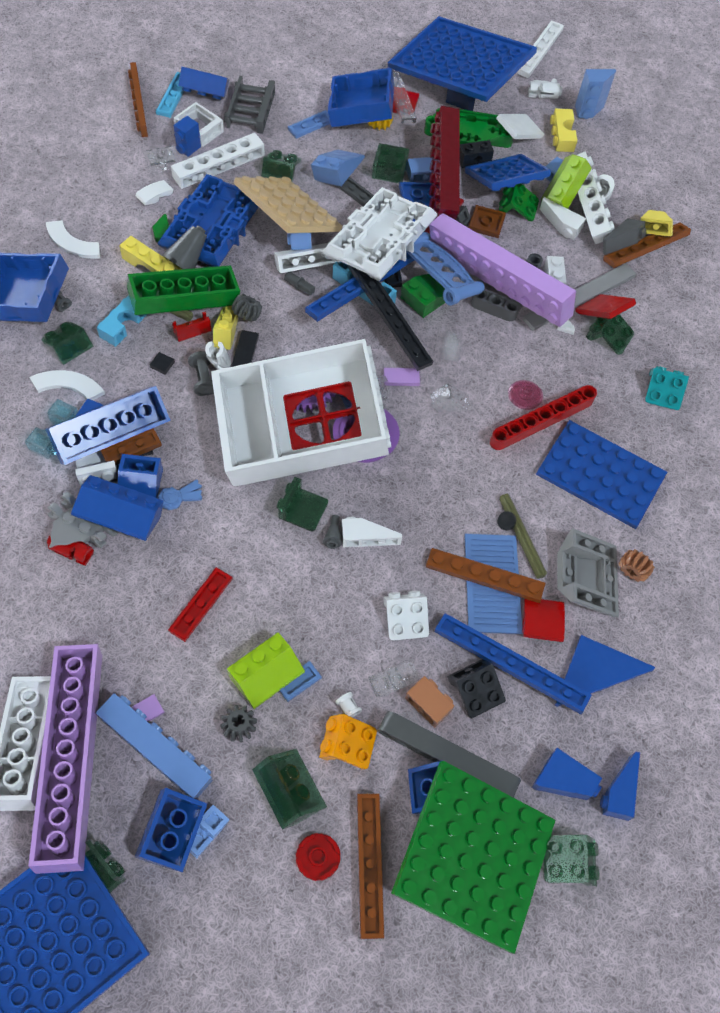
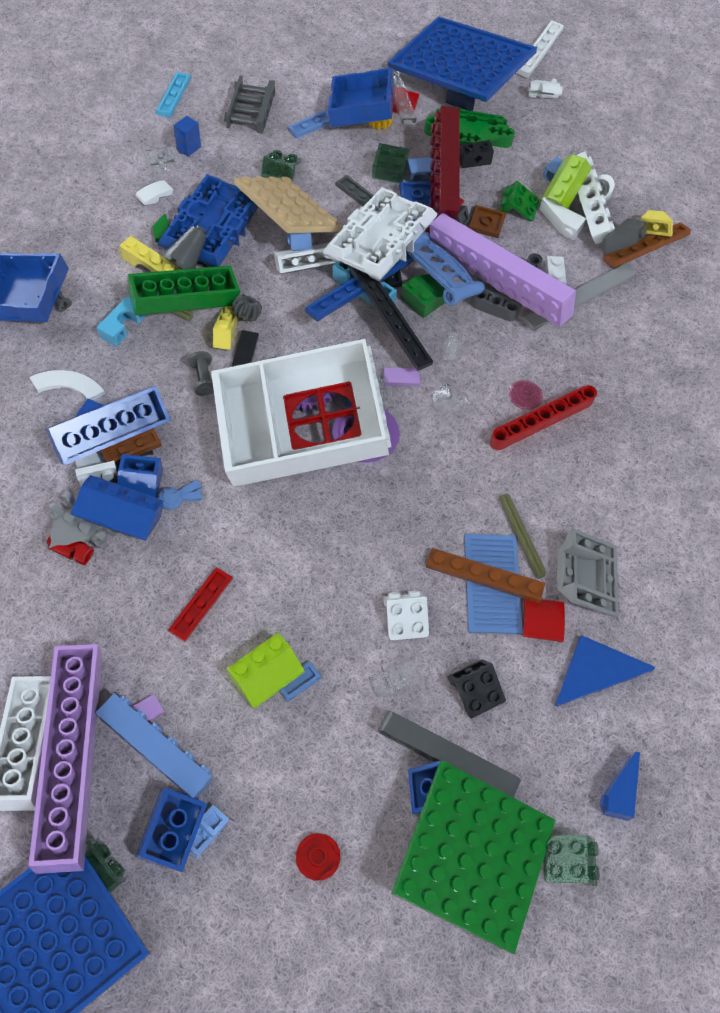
clear light blue arch [25,399,78,459] -> none
clear green bracket [41,322,94,365] -> none
white tile [46,220,100,259] -> none
dark orange plate [128,62,148,137] -> none
black tile [149,352,175,375] -> none
white brick [171,133,265,189] -> none
red hinge [172,311,212,342] -> none
white window [174,102,224,147] -> none
blue slope [179,66,229,100] -> none
white piece [205,341,231,370] -> none
dark grey gear [220,705,257,743] -> none
clear green slope [252,749,327,830] -> none
clear green bracket [277,477,328,532] -> none
dark grey axle [284,272,315,295] -> none
medium blue slope [311,150,365,186] -> none
light orange bracket [319,714,377,769] -> none
dark grey cone [323,515,342,549] -> none
white bush [335,692,362,718] -> none
white slope [341,517,402,547] -> none
dark orange plate [357,794,384,939] -> none
nougat brick [405,676,455,728] -> none
blue plate [434,613,592,715] -> none
blue plate [465,154,551,191] -> none
white tile [496,114,544,139] -> none
black piece [497,511,516,531] -> none
blue slope [531,748,602,800] -> none
blue plate [536,420,667,529] -> none
light yellow arch [550,108,577,152] -> none
white tile [557,319,575,335] -> none
medium blue slope [575,69,616,119] -> none
red tile [575,294,636,319] -> none
clear green bracket [586,314,634,355] -> none
nougat gear [619,549,655,582] -> none
teal bracket [645,366,689,410] -> none

